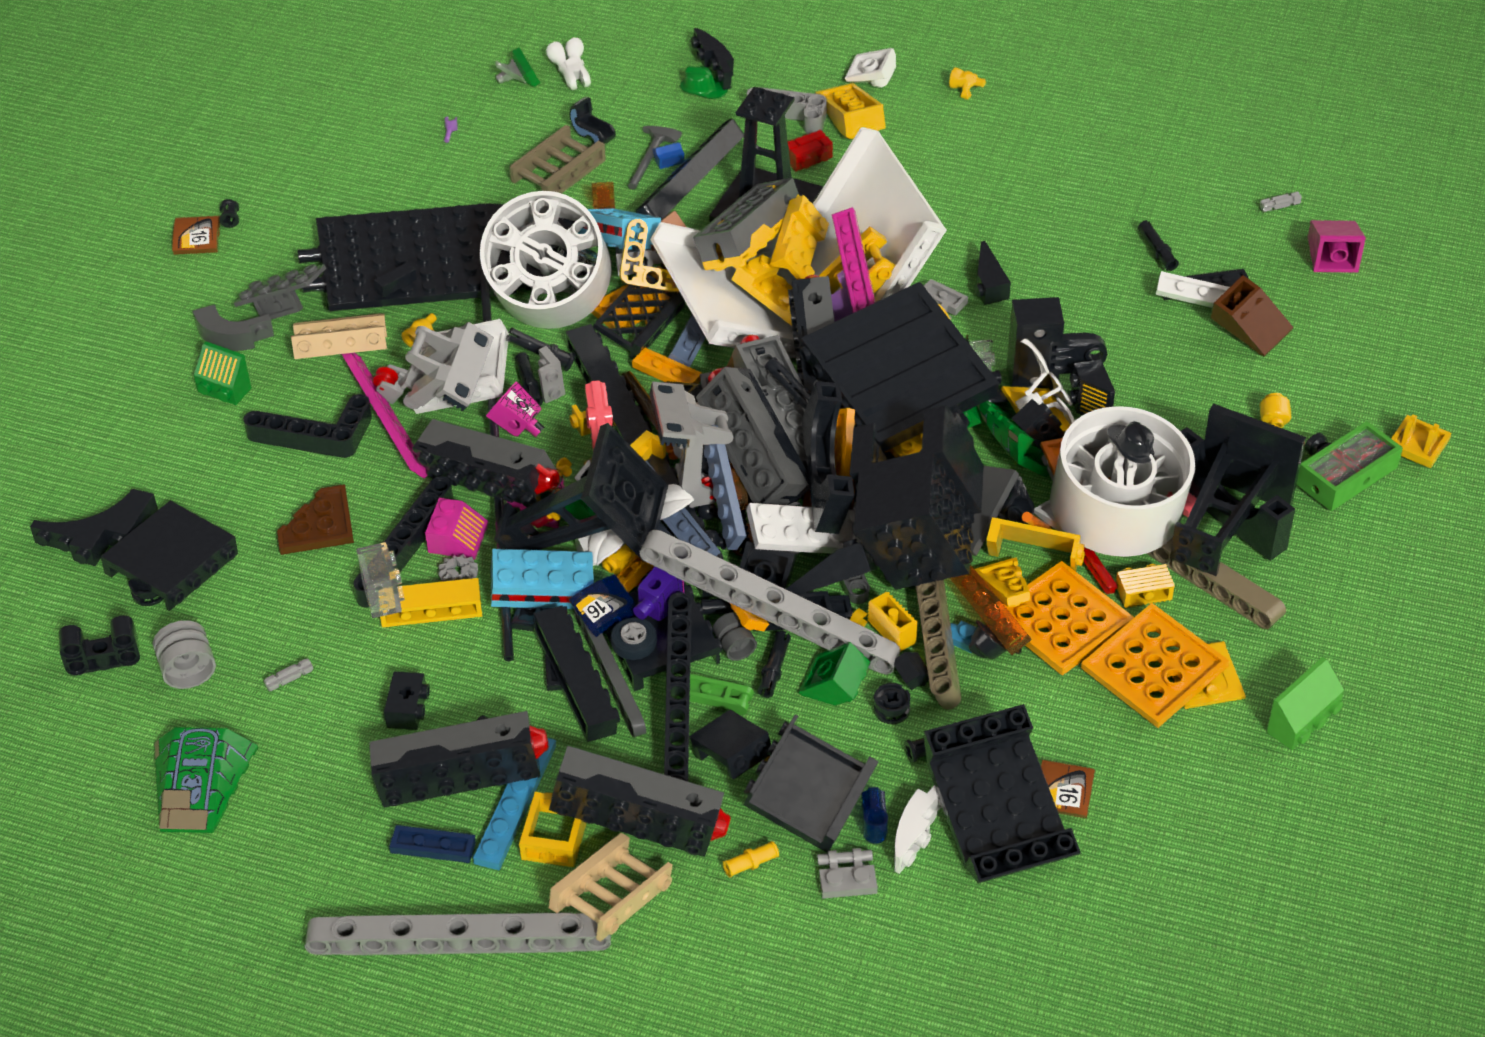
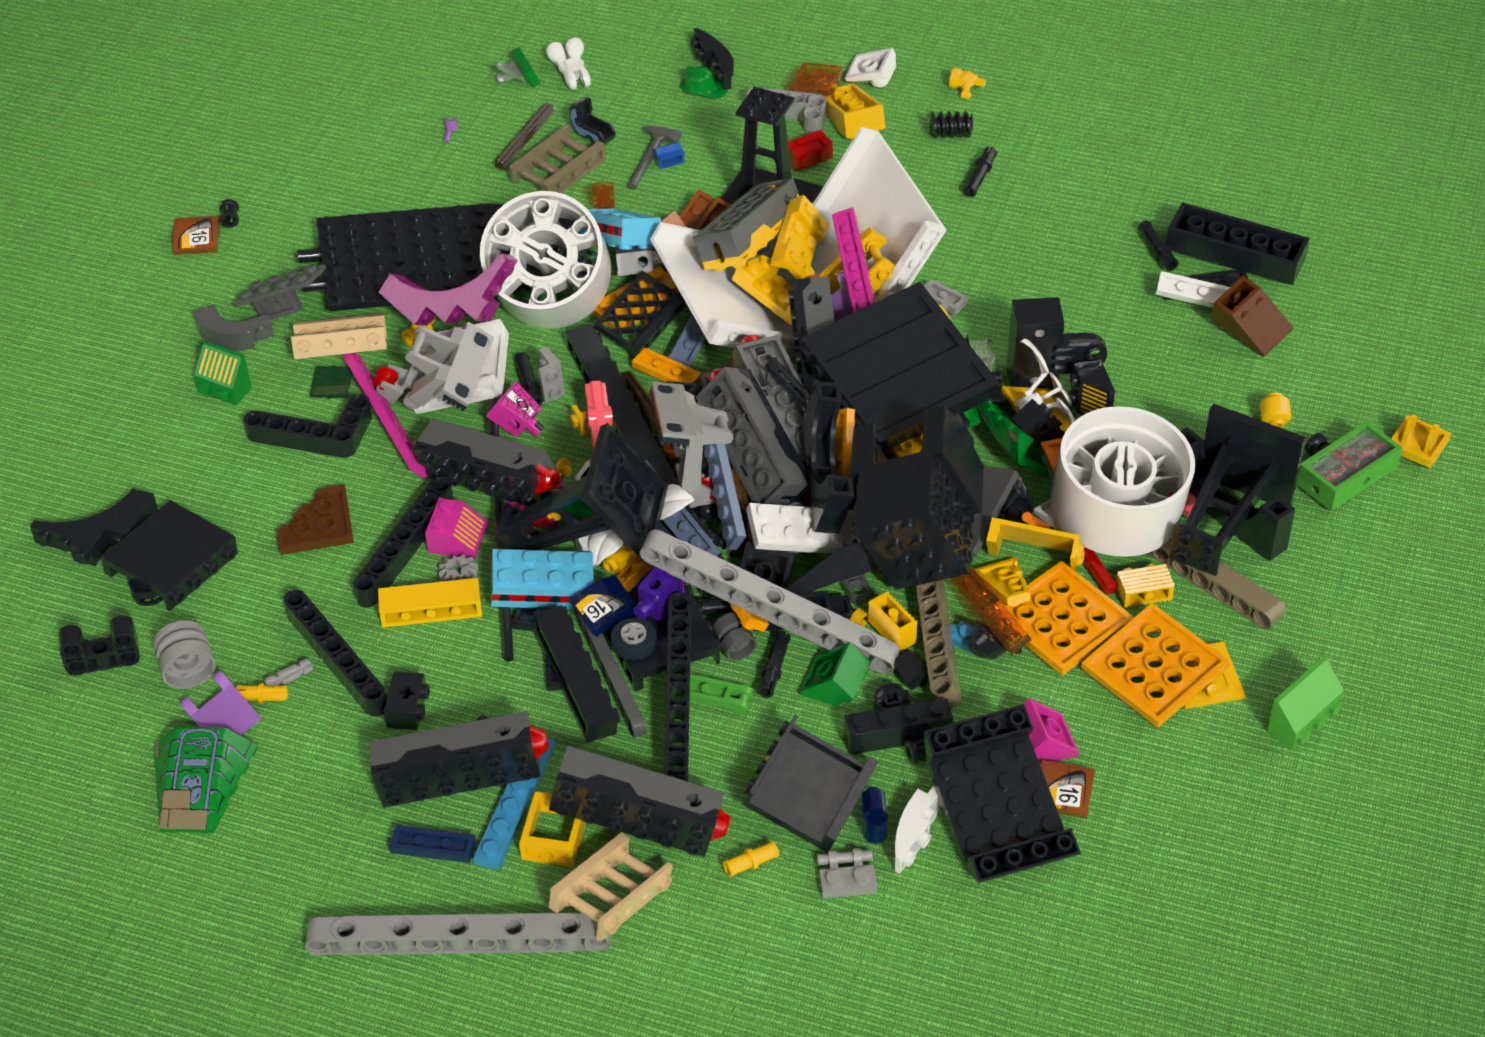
clear piece [356,542,405,619] -> none
black pin [506,327,575,372] -> none
yellow beam [619,219,679,292] -> none
yellow bracket [630,430,666,461] -> none
black beam [635,118,744,220] -> none
black panel [689,710,771,780] -> none
black slope [974,241,1011,305] -> none
black piece [1107,421,1155,464] -> none
light grey axle [1260,191,1302,212] -> none
dark pink slope [1308,220,1366,273] -> none
none -> medium lavender flag [180,671,262,736]
none -> yellow axle [236,683,289,704]
none -> black beam [283,590,387,717]
none -> clear green piece [310,365,353,399]
none -> arch [379,254,518,326]
none -> dark brown axle [495,103,554,170]
none -> dark orange slope [679,190,731,230]
none -> clear orange plate [790,62,843,96]
none -> black brick [844,698,954,755]
none -> black piece [929,111,973,138]
none -> black pin [963,147,997,197]
none -> dark pink slope [1023,698,1080,764]
none -> black brick [1166,202,1310,285]

